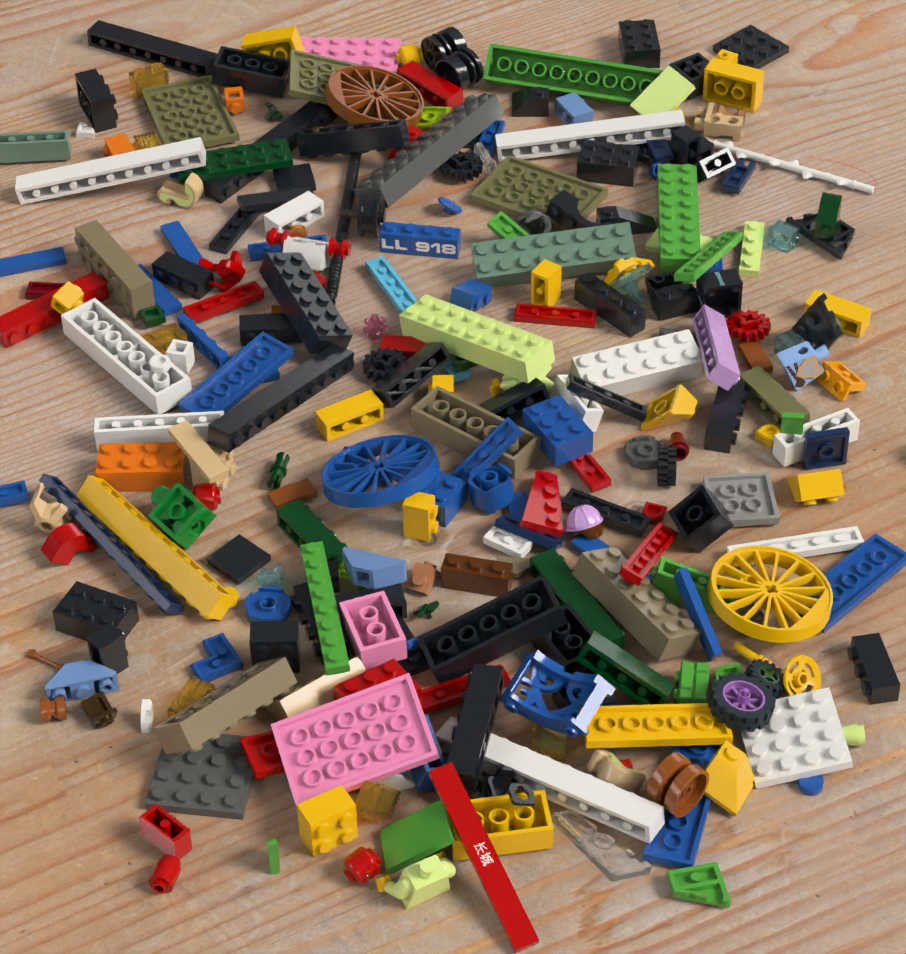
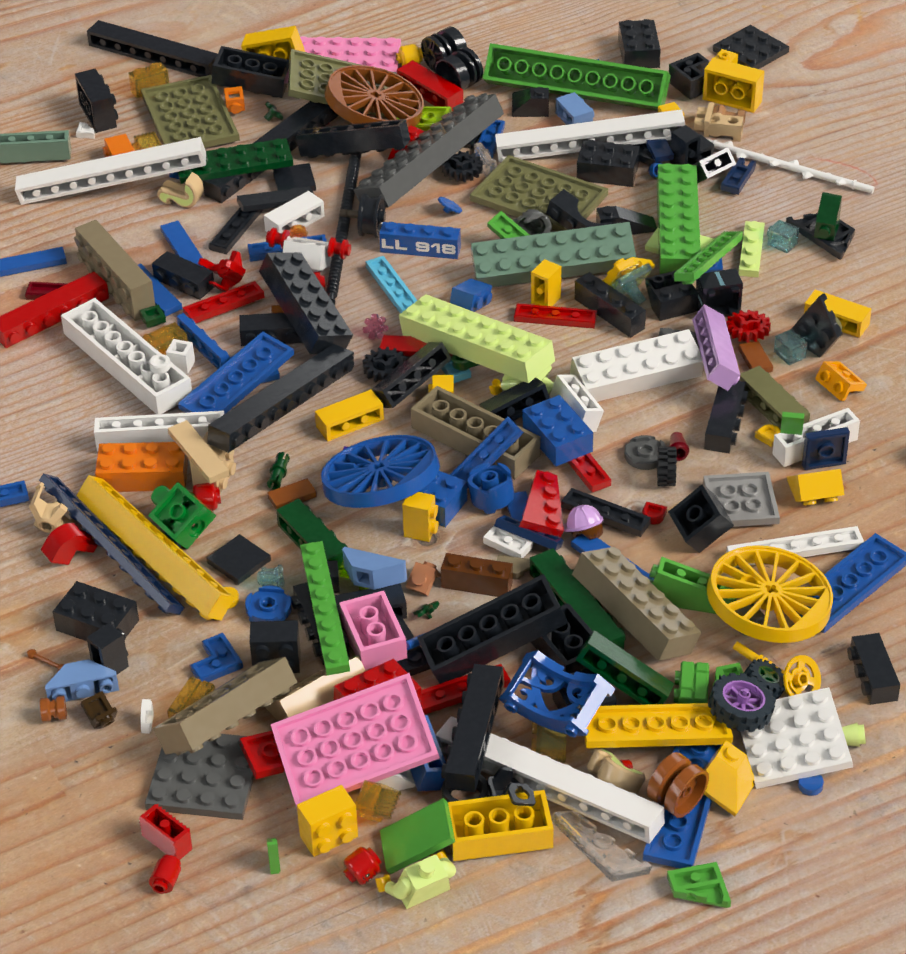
yellow brick [51,281,84,315] -> none
red tile [429,762,539,953] -> none
black tile [566,374,646,422] -> none
red plate [618,522,679,586] -> none
yellowish green tile [630,66,696,115] -> none
yellow slope [640,384,698,431] -> none
blue tile [673,567,723,662] -> none
light blue torso [777,341,830,391] -> none

